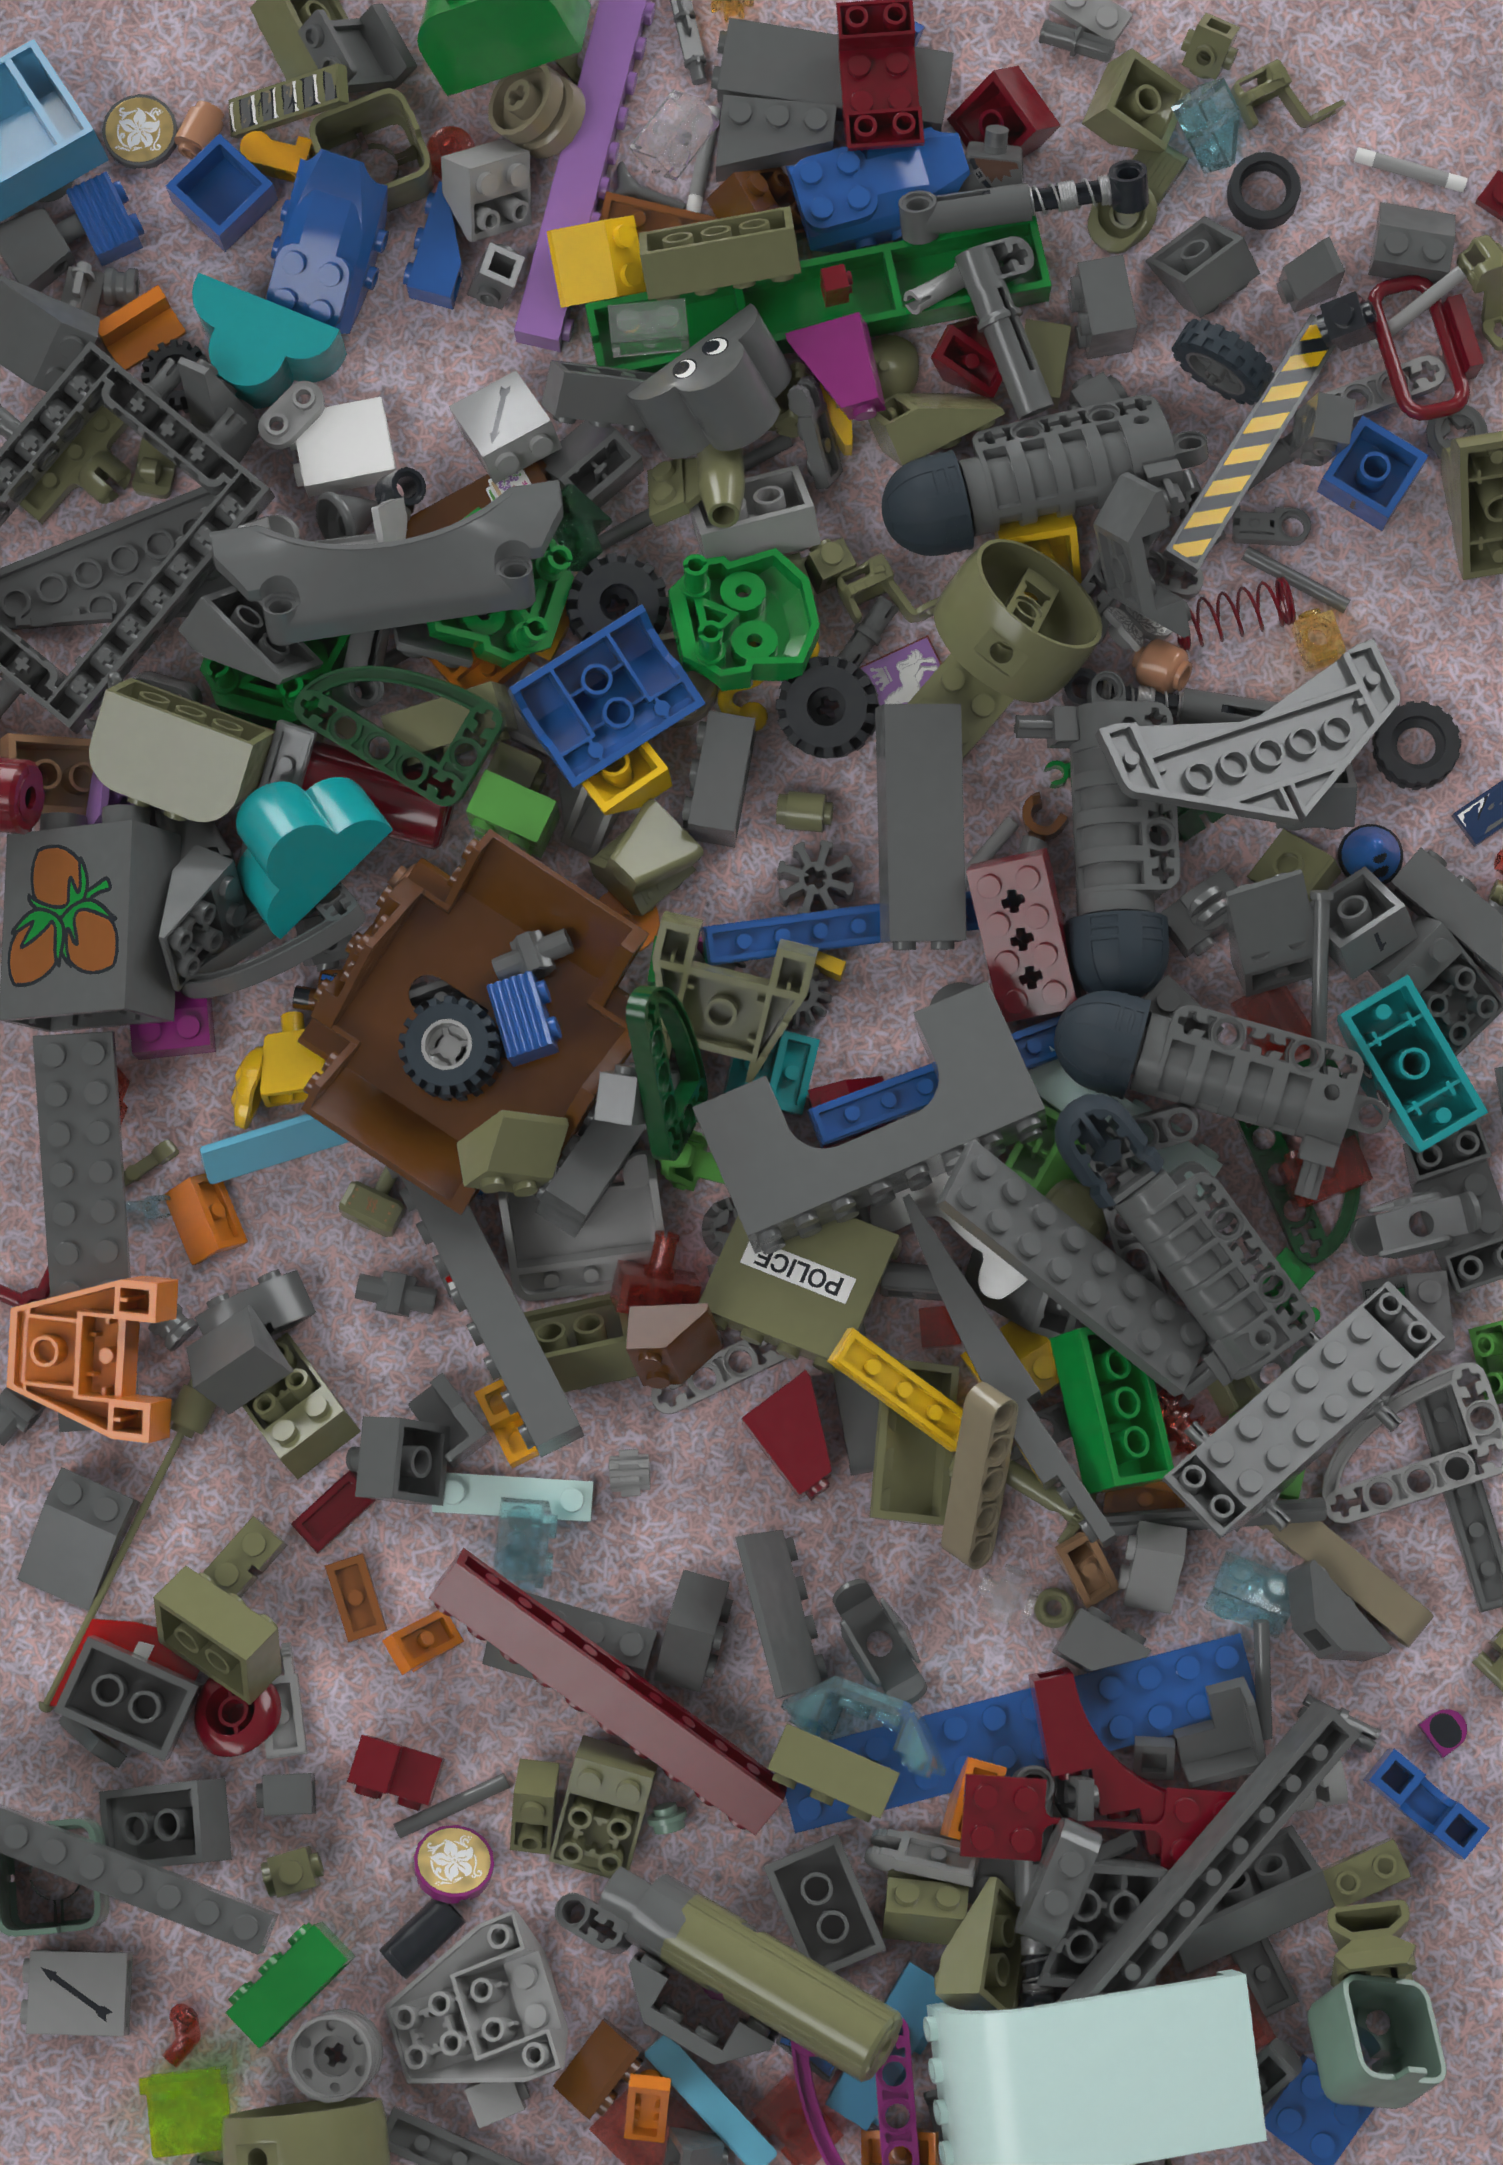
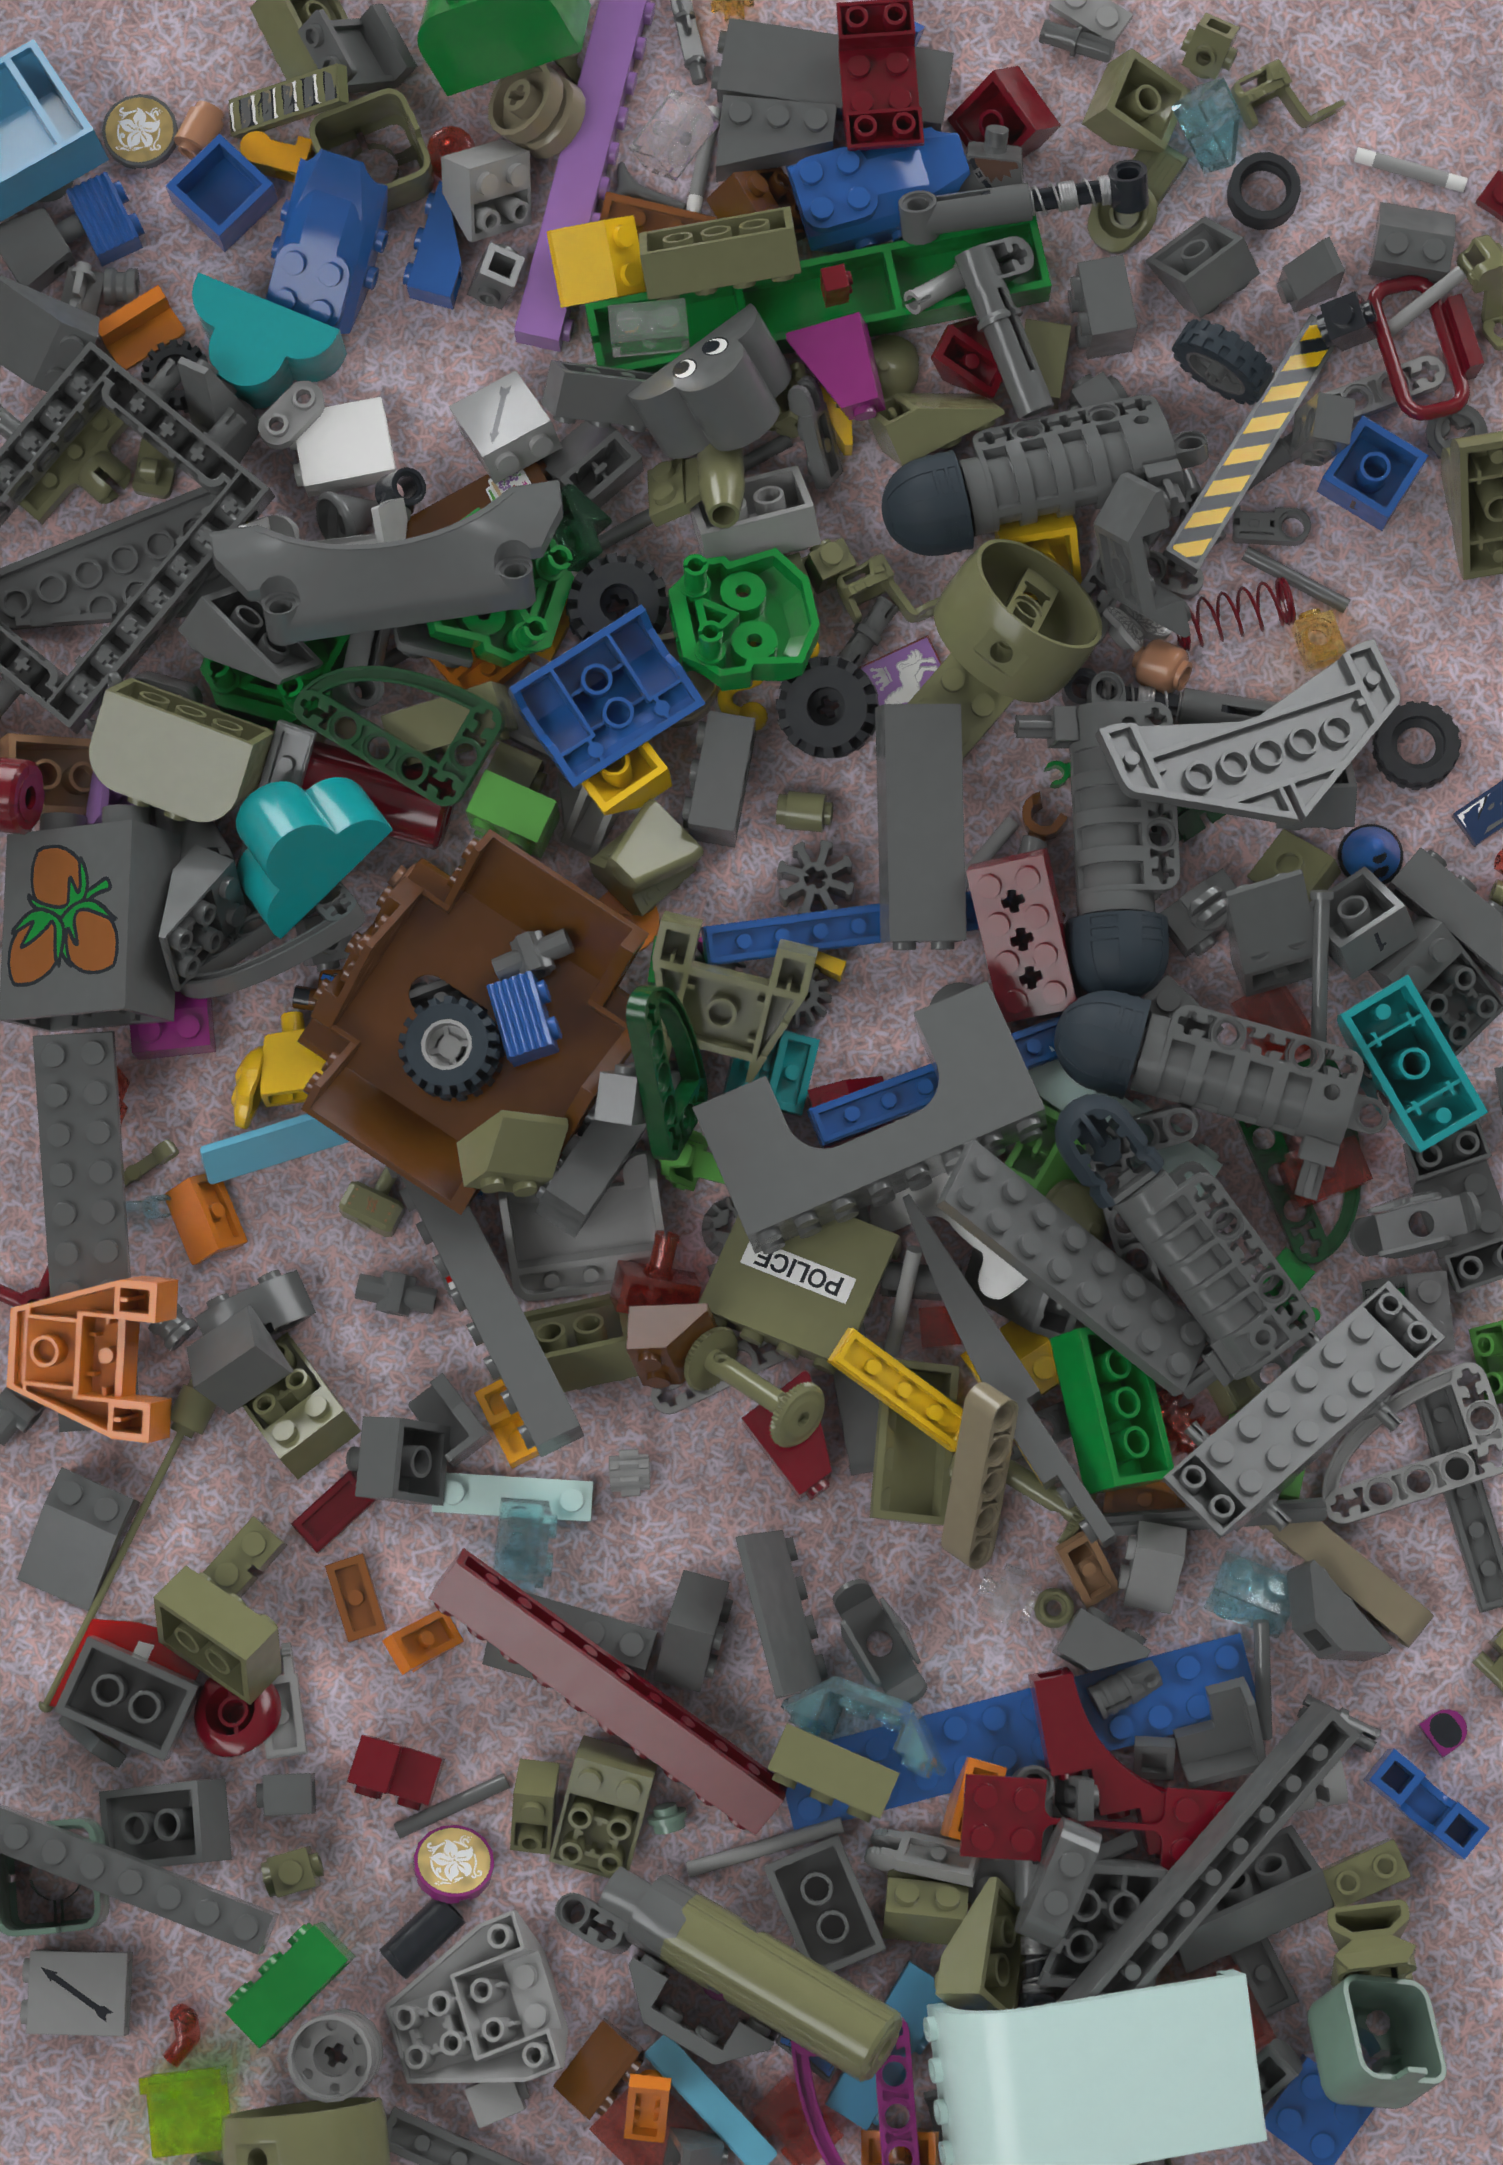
none -> olive hose [684,1326,825,1448]
none -> light grey bar [686,1817,845,1878]
none -> light grey bar [884,1245,923,1357]
none -> dark grey hinge [1086,1660,1163,1720]

